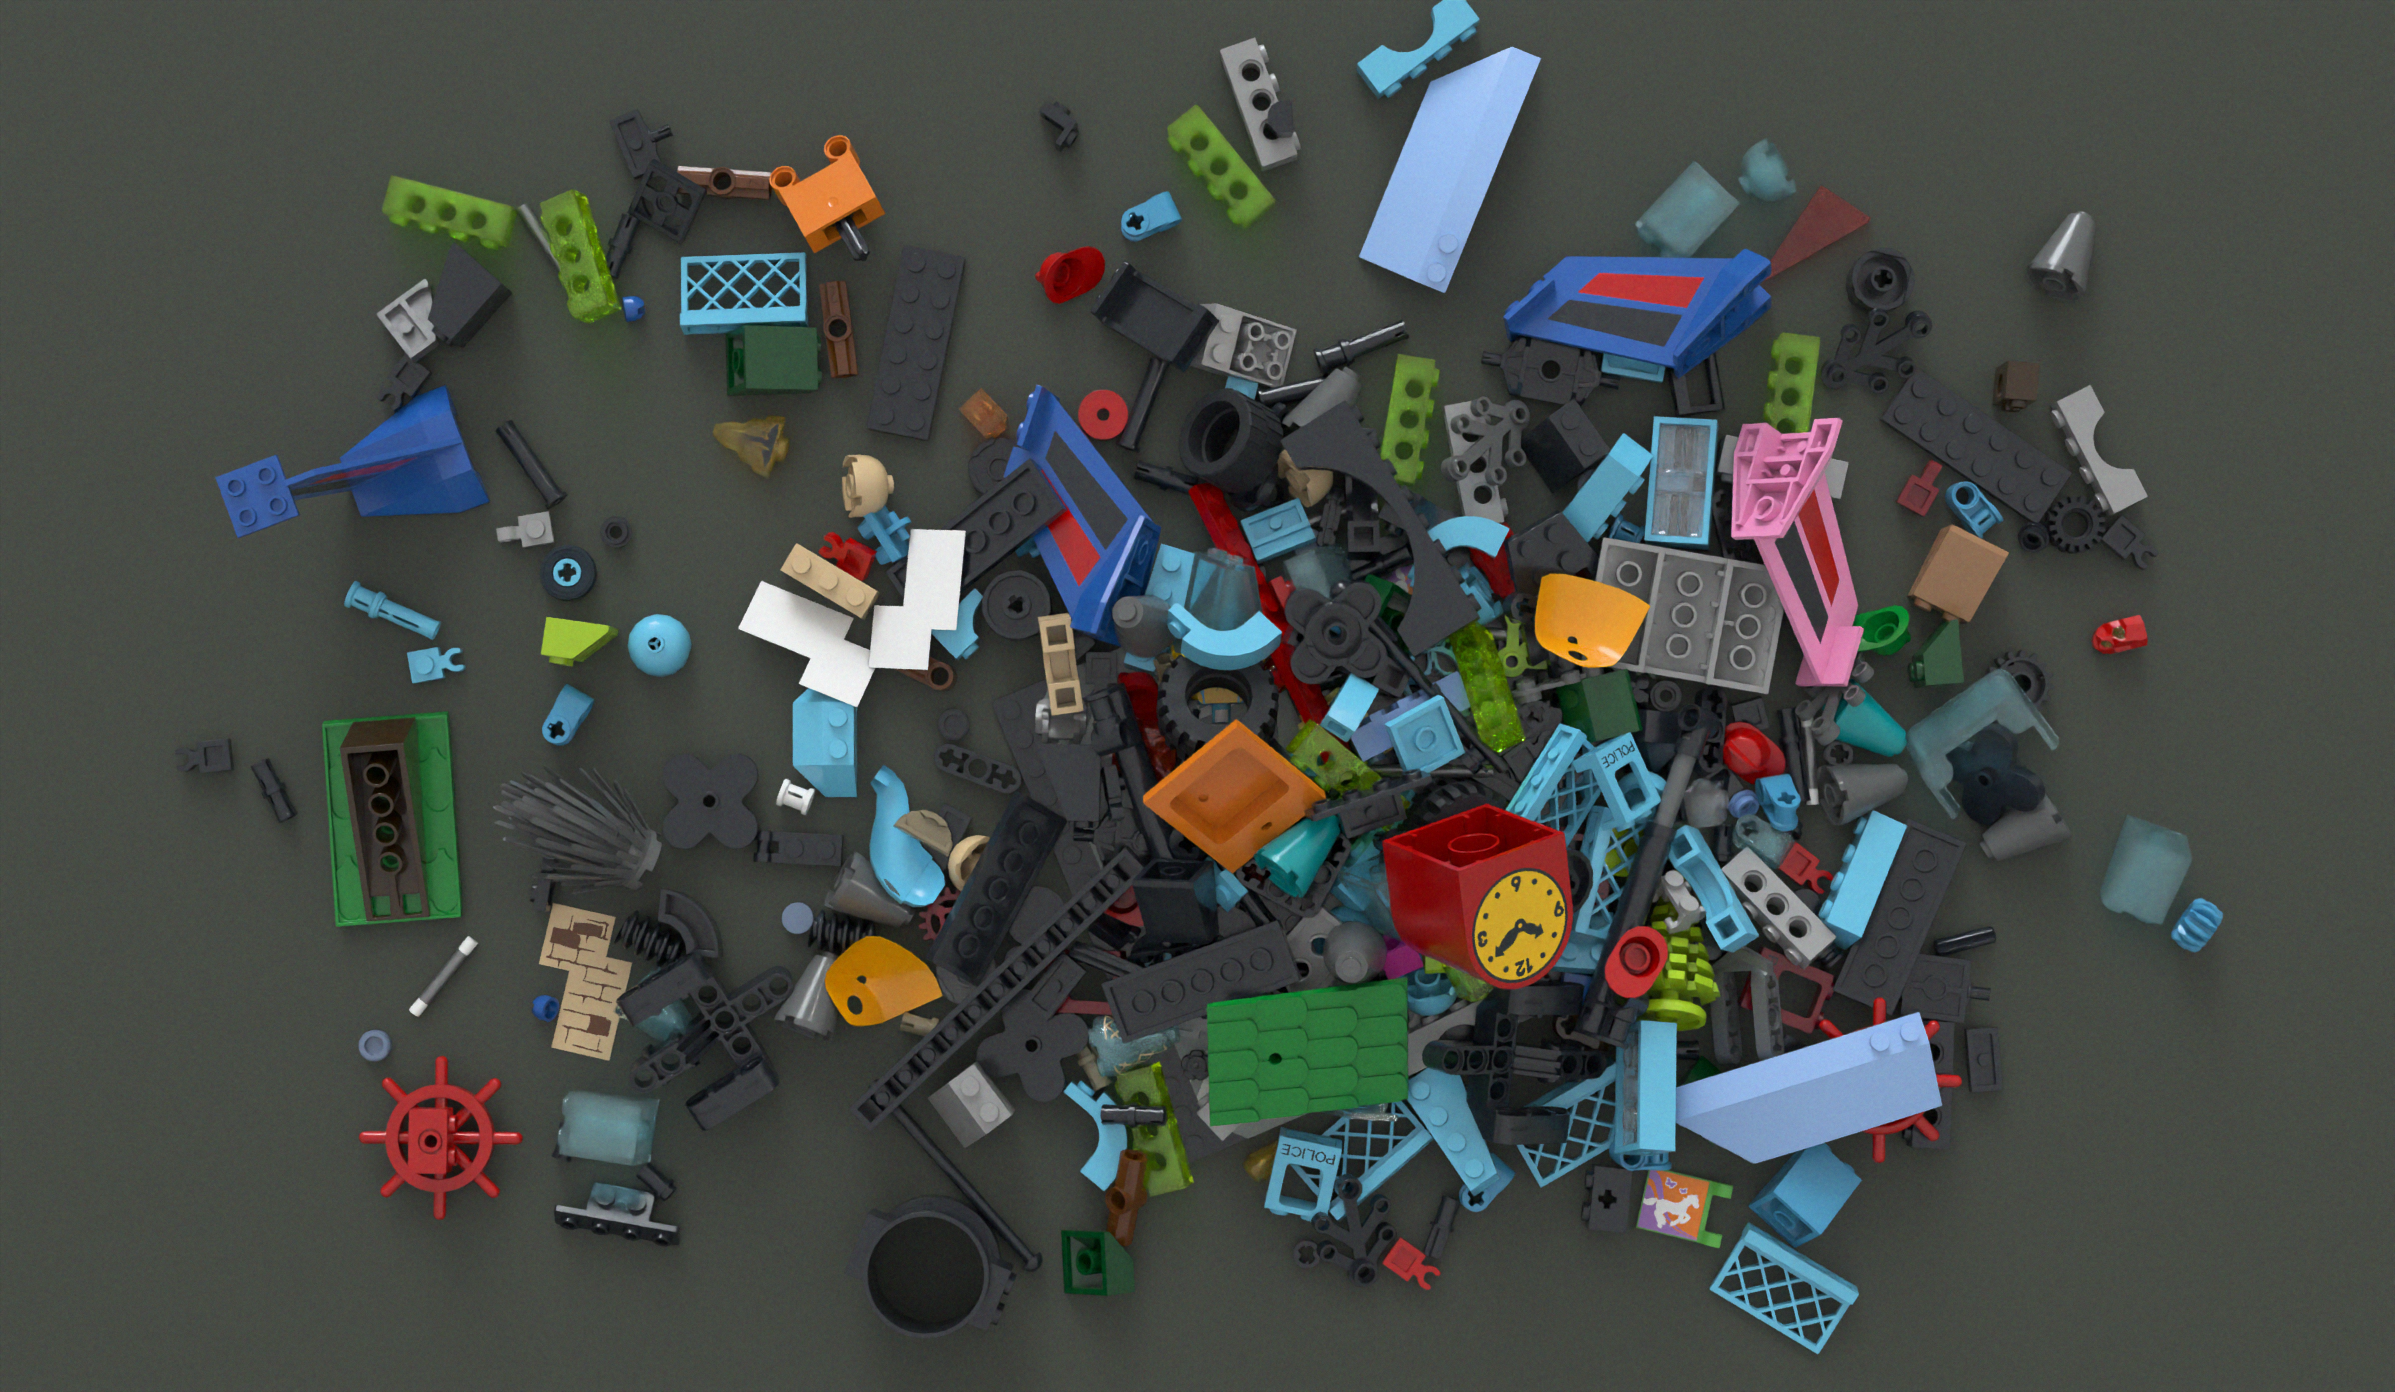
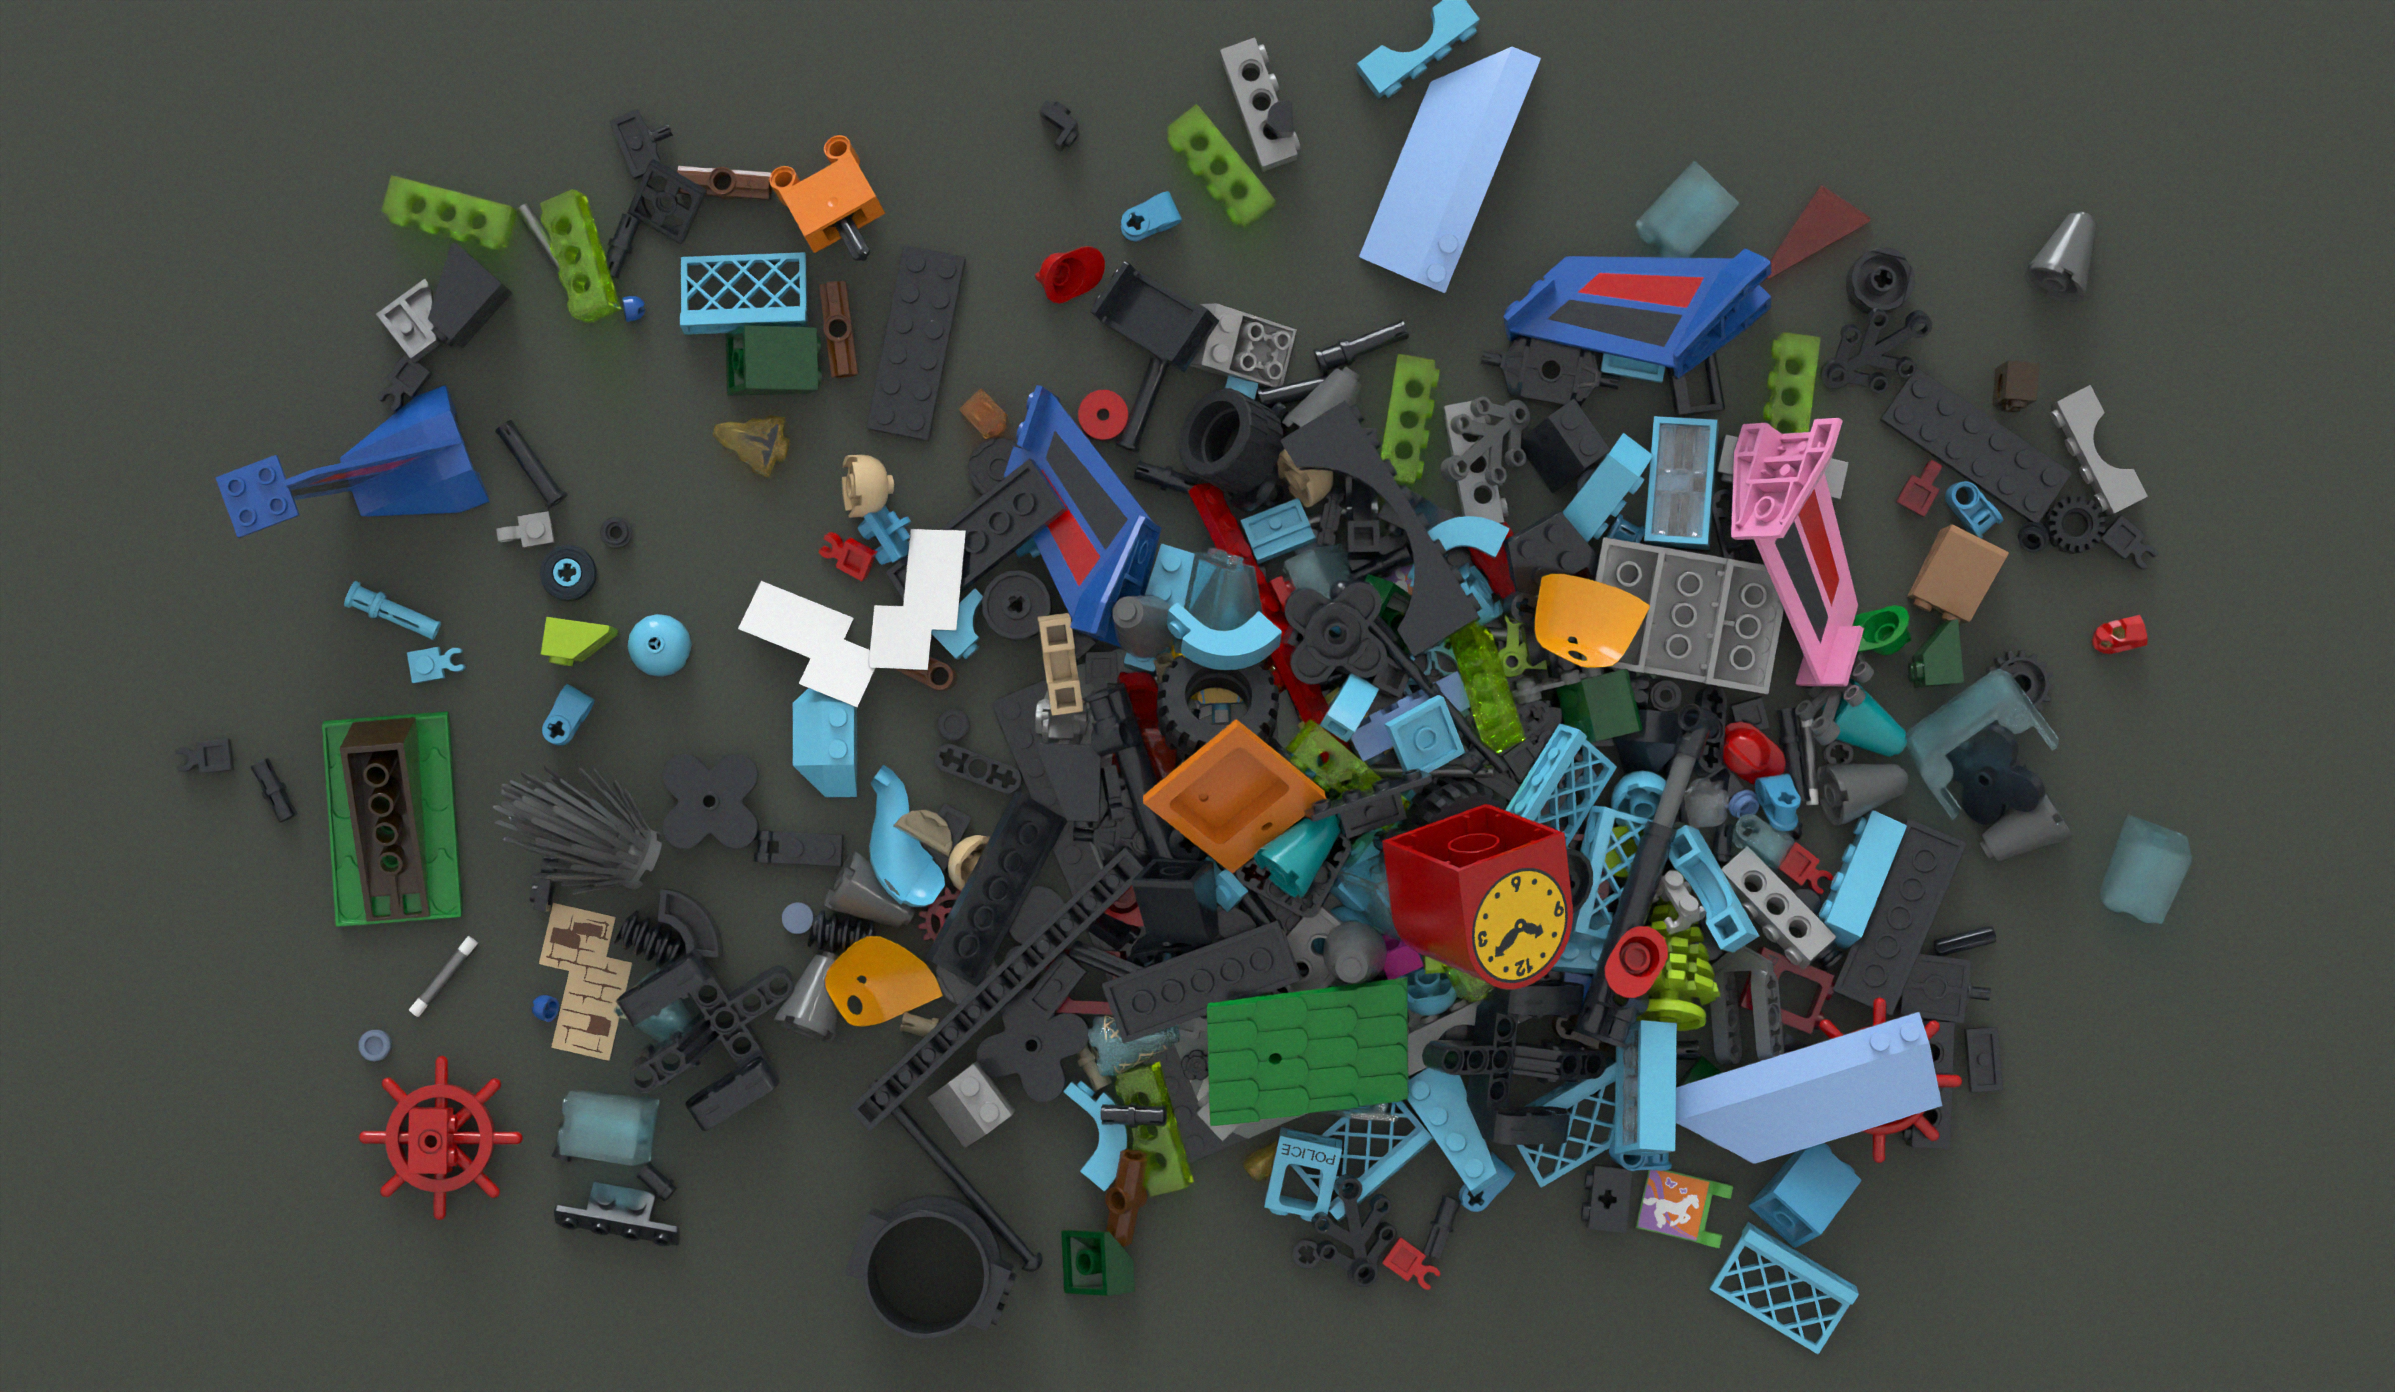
white bush [776,779,815,815] -> none
tan arch [780,543,880,620] -> none
medium azure window [1572,732,1661,832] -> none
clear light blue cylinder [1739,137,1797,202] -> none
dark azure gear [2171,898,2223,953] -> none

